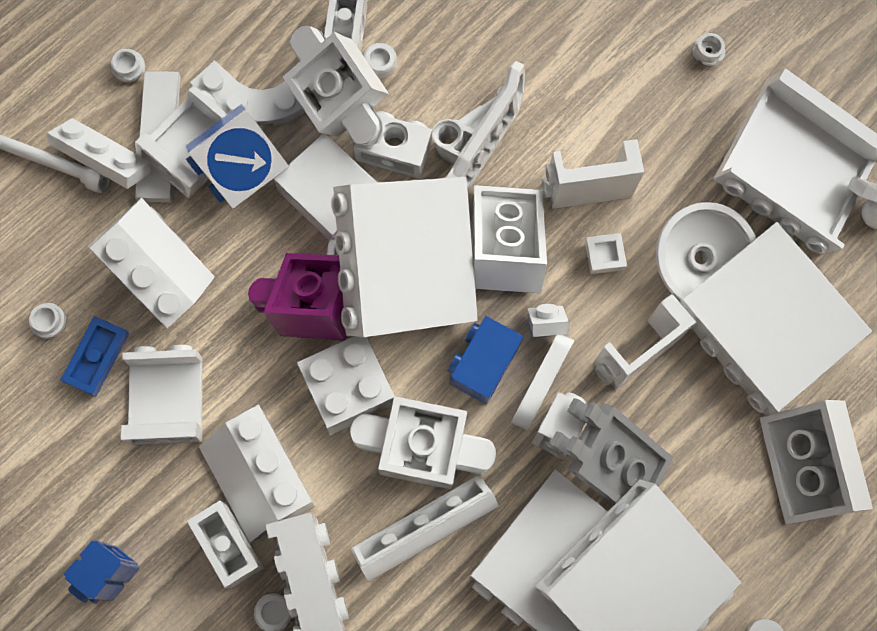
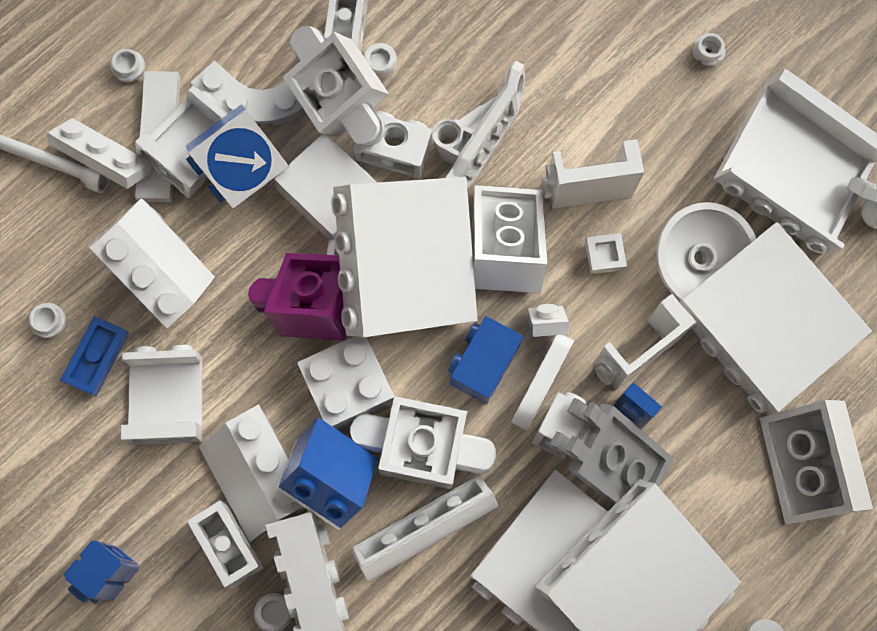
none -> blue piece [276,417,378,530]
none -> blue plate [613,382,662,429]

